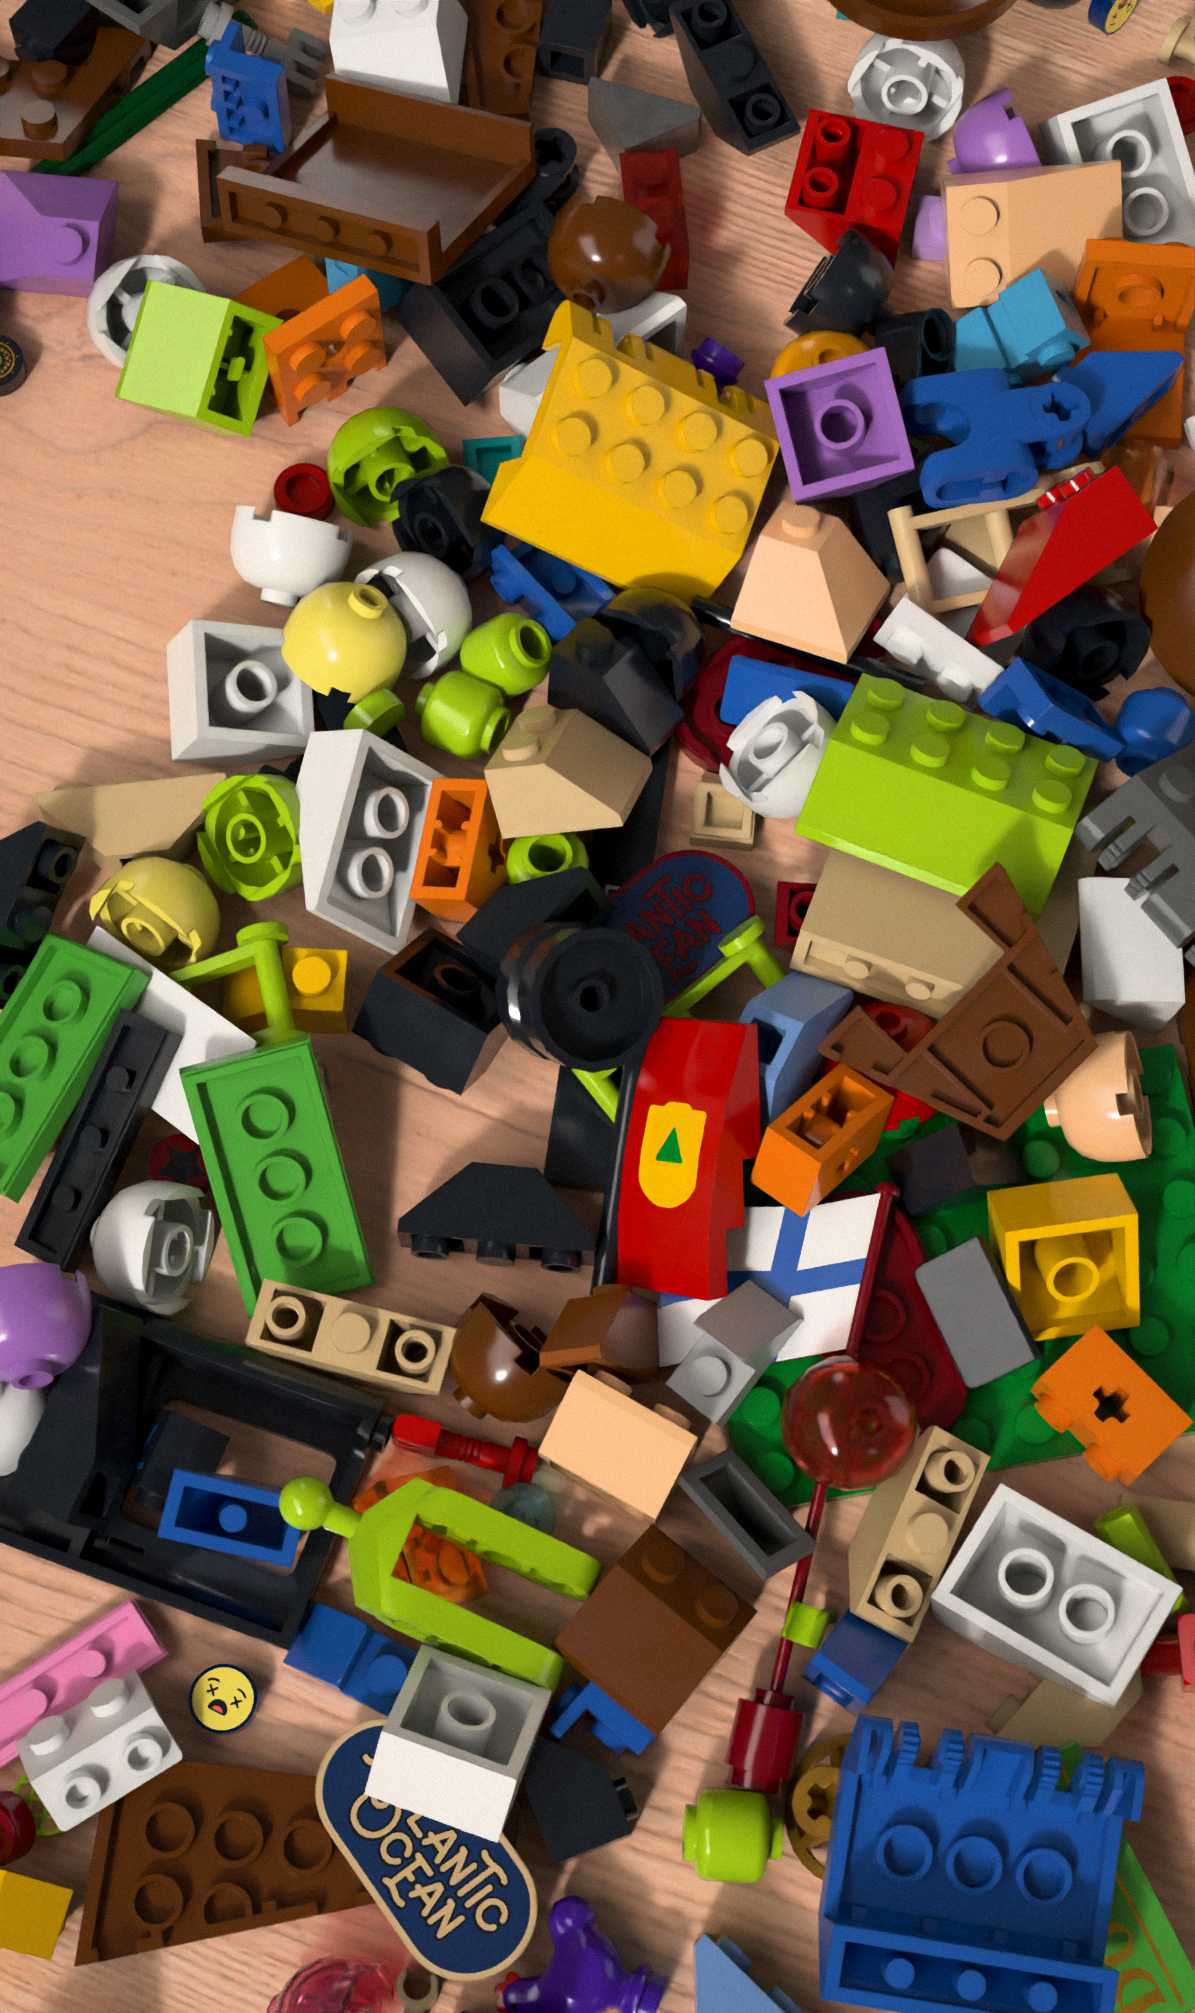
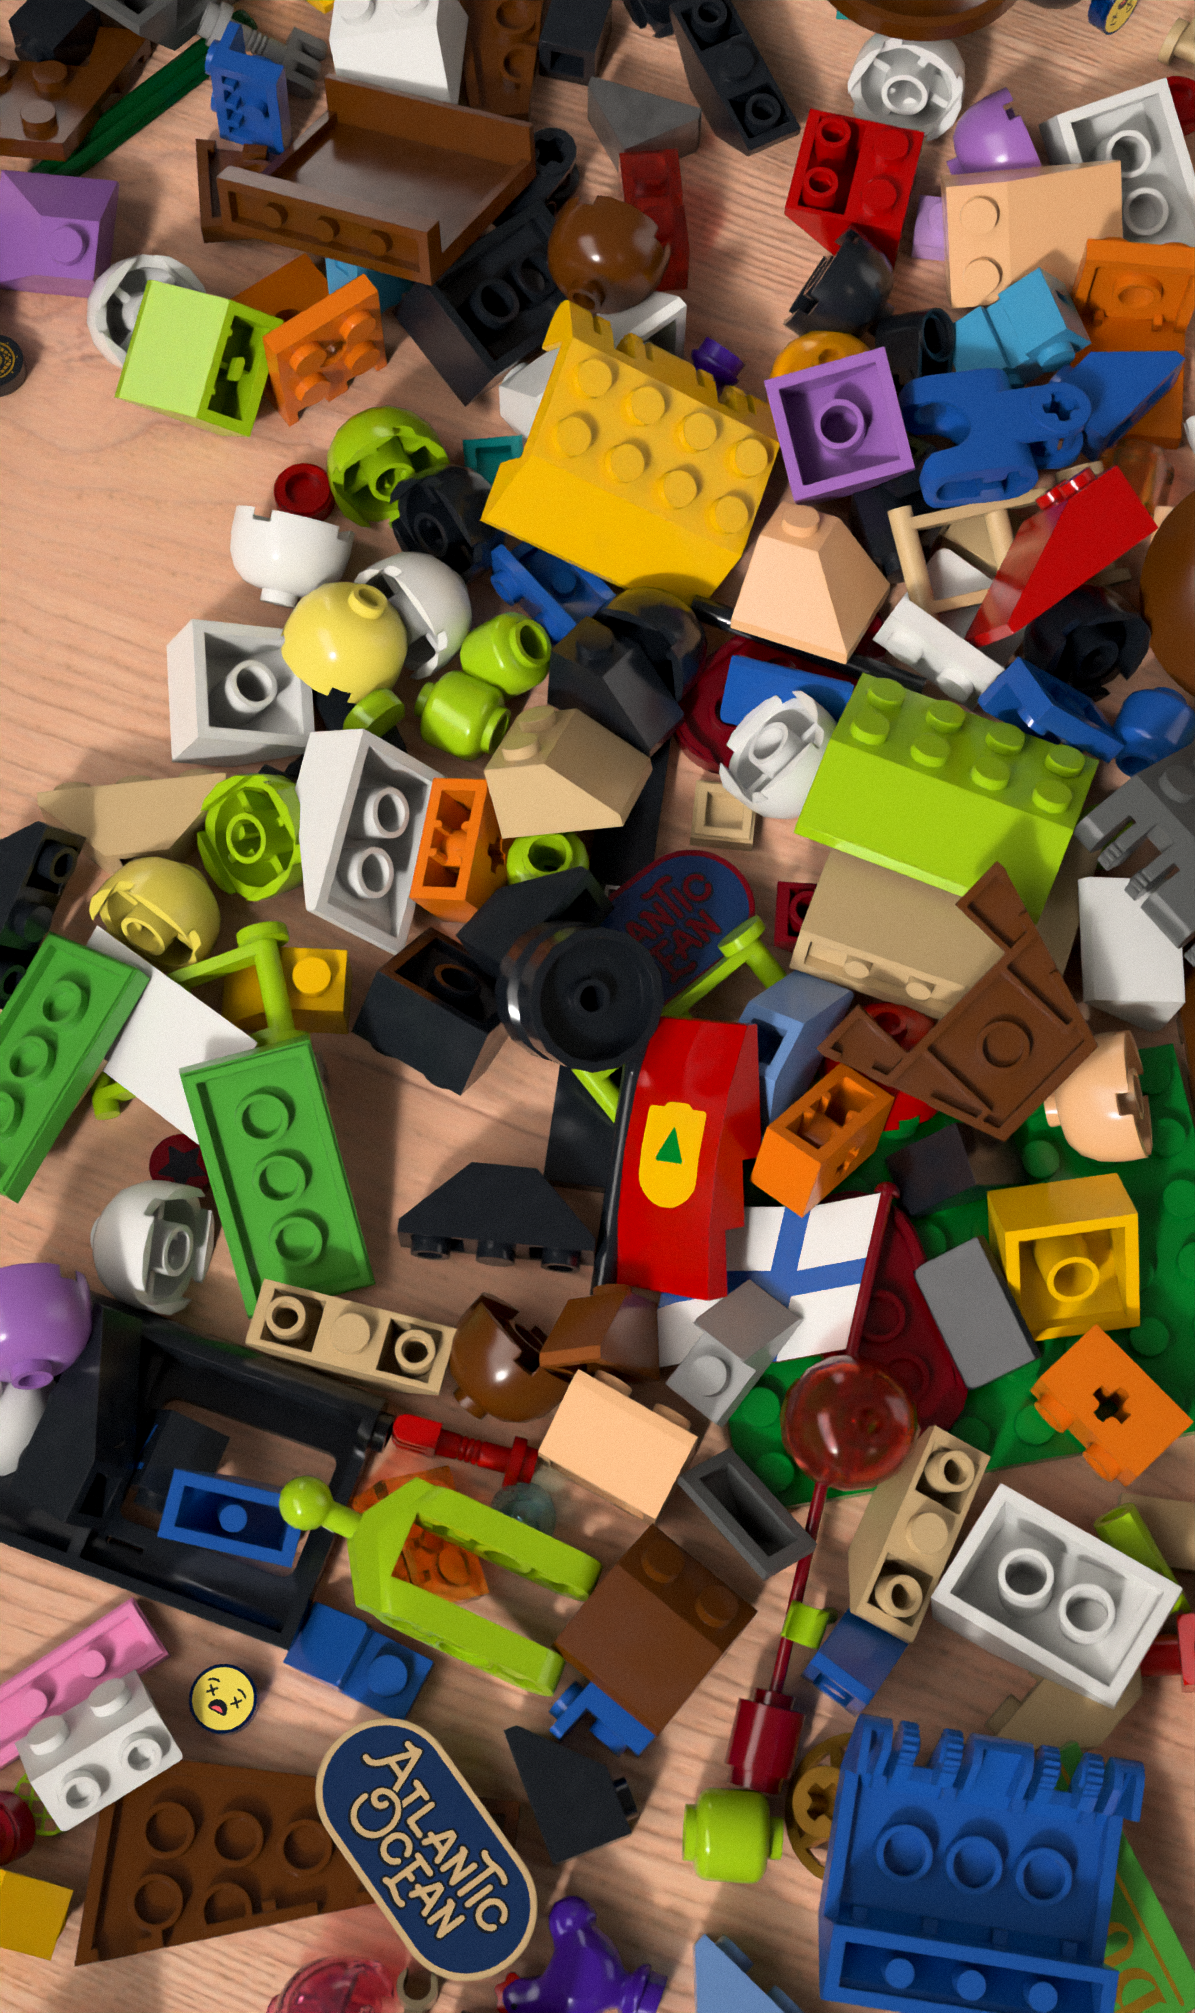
black tile [14,1007,183,1274] -> none
white slope [364,1644,552,1843] -> none

